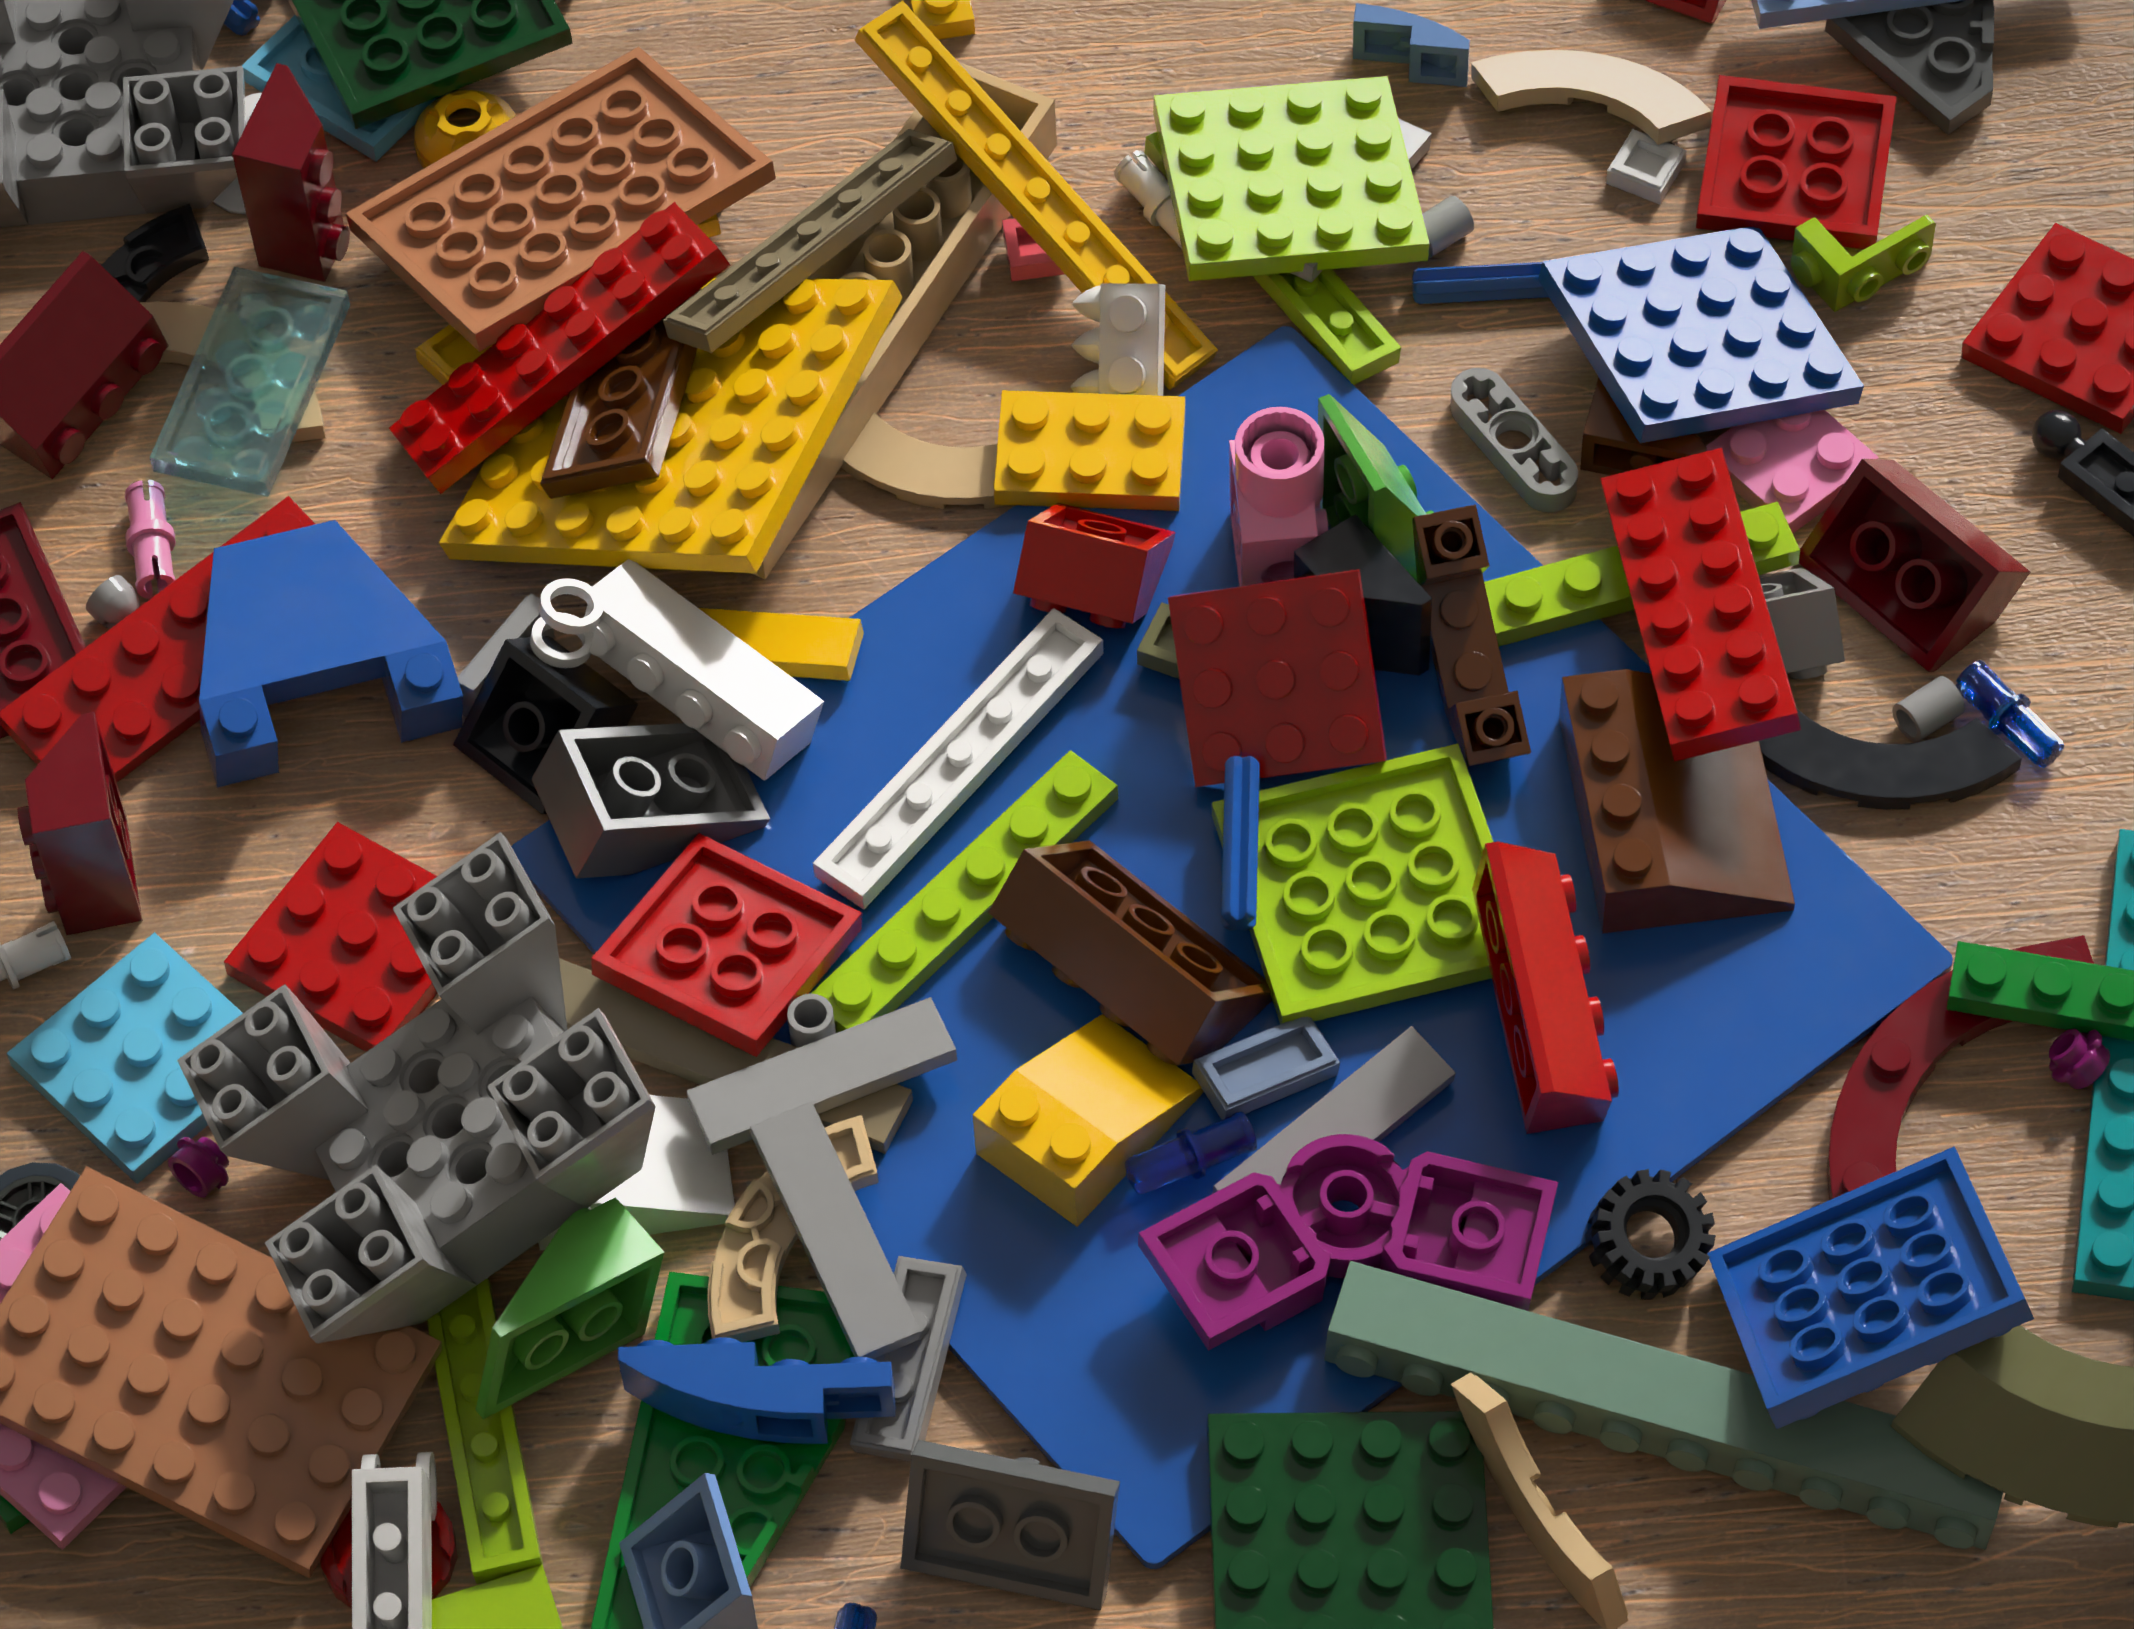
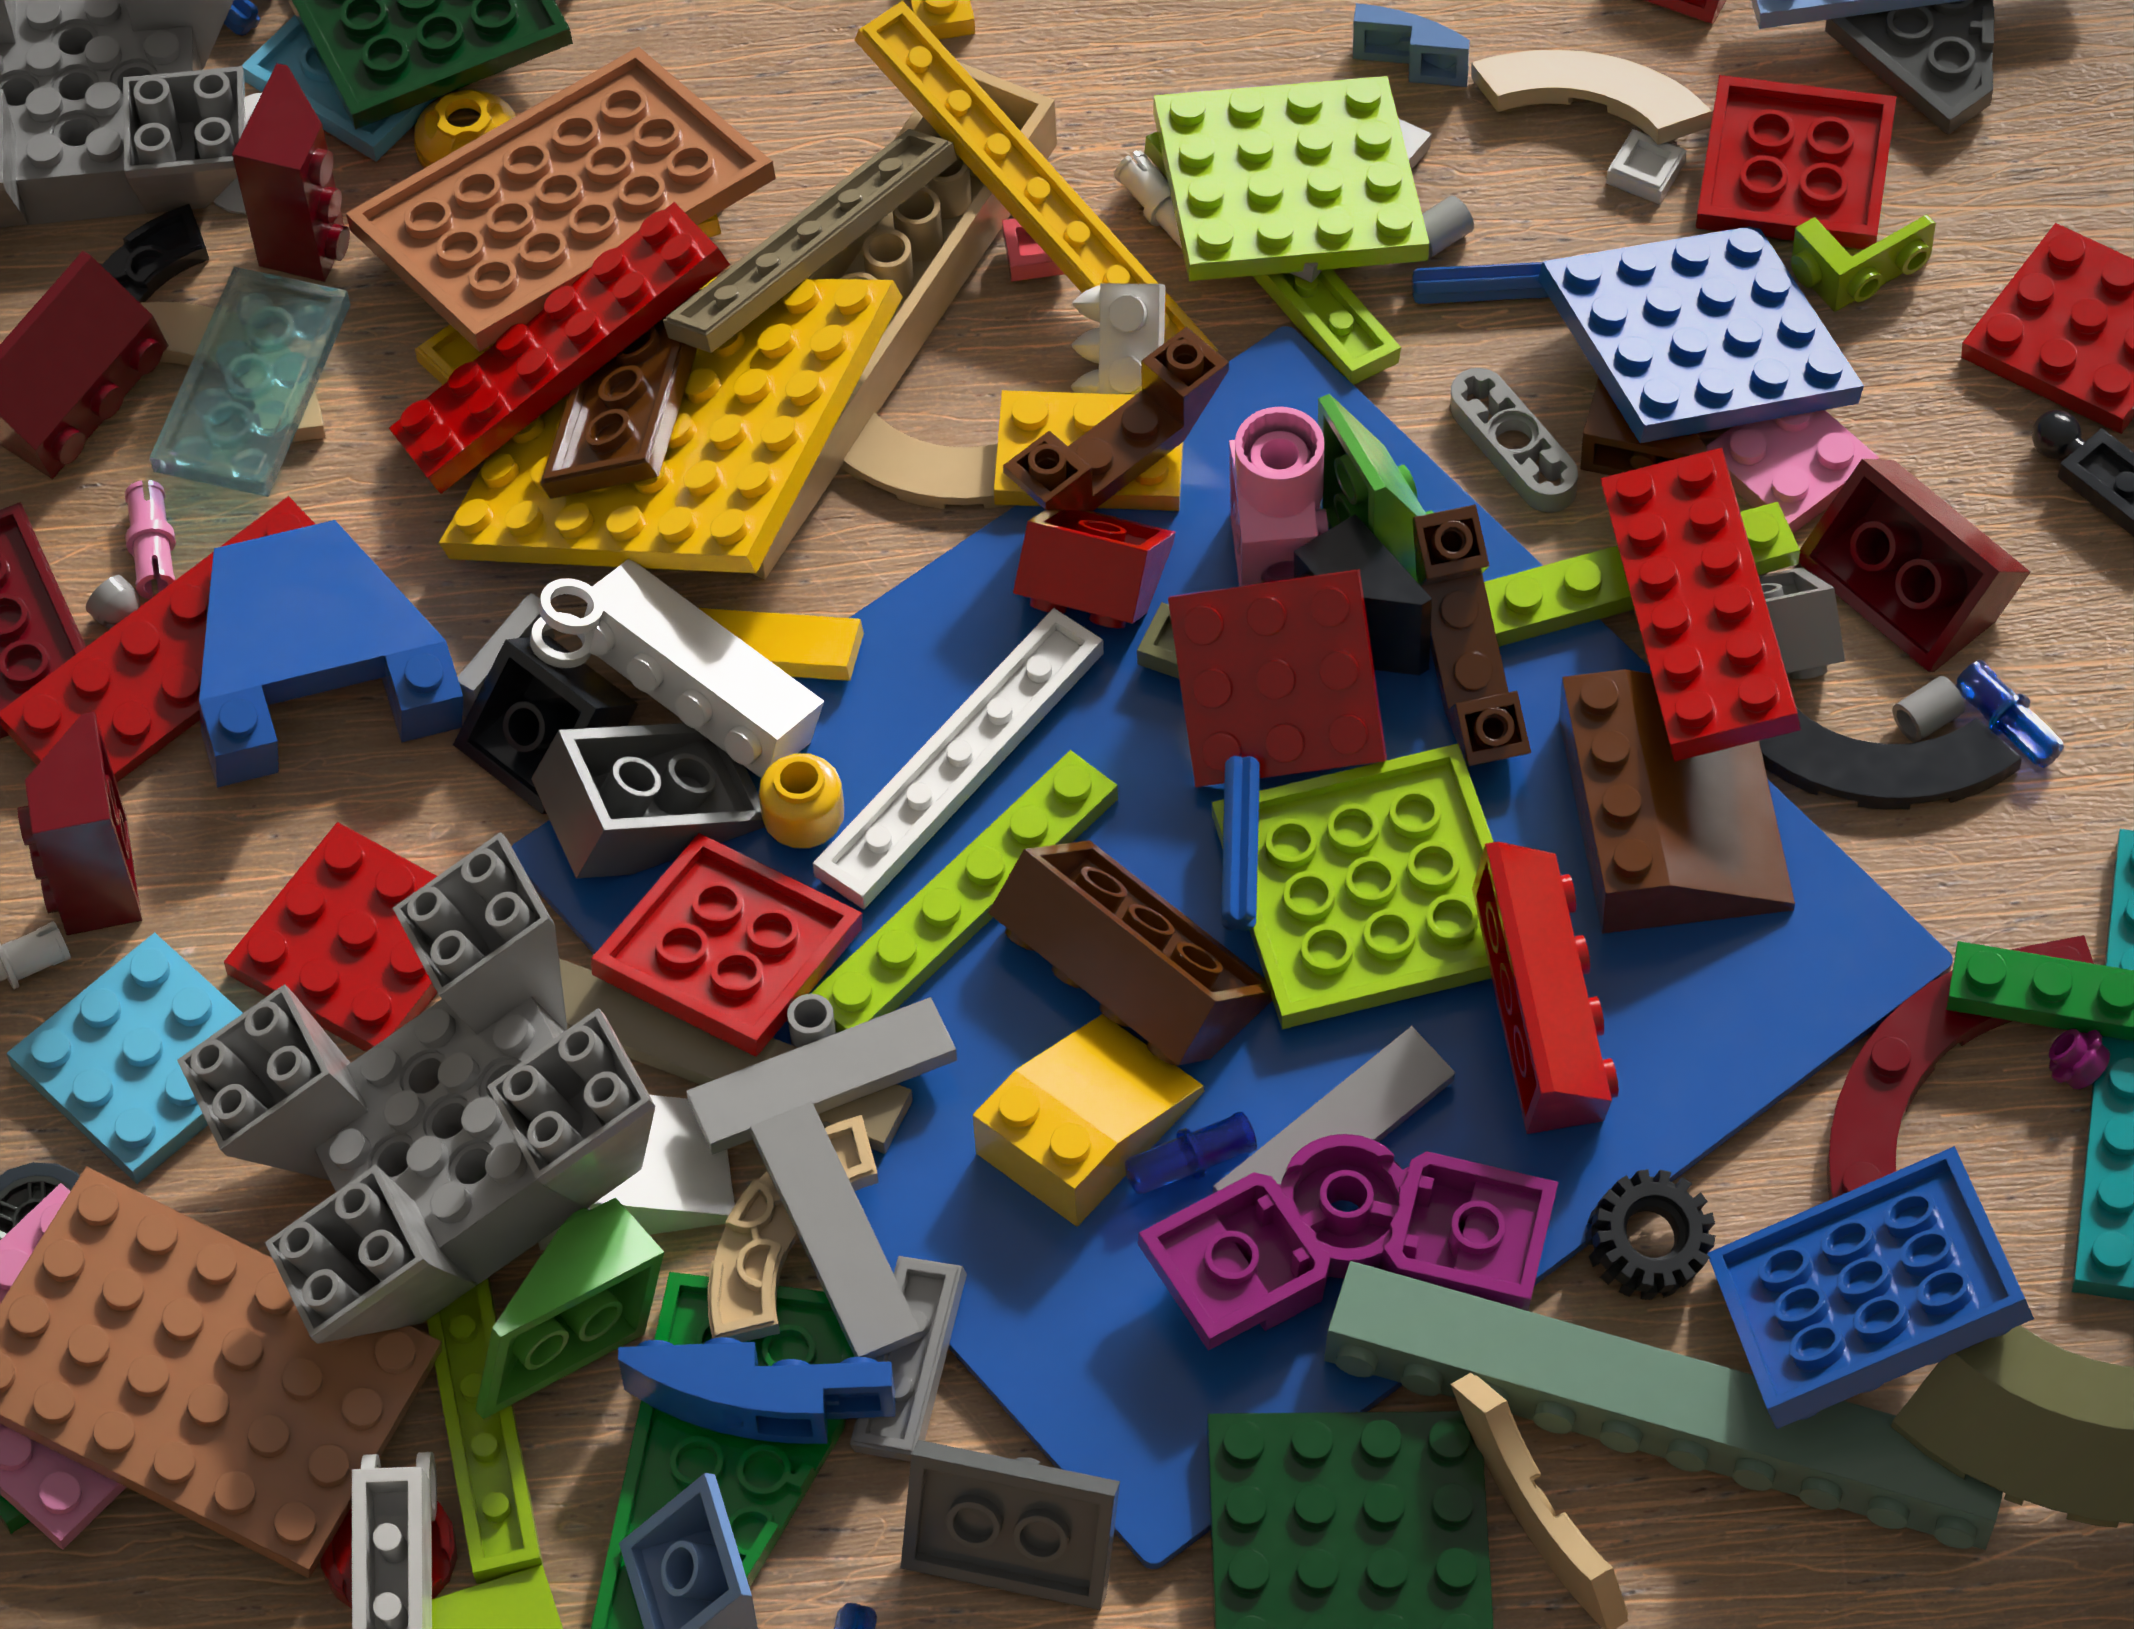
magenta plate [168,1137,229,1198] -> none
sand blue tile [1192,1016,1340,1123] -> none
none -> yellow head [759,753,844,848]
none -> reddish brown slope [1003,326,1229,511]

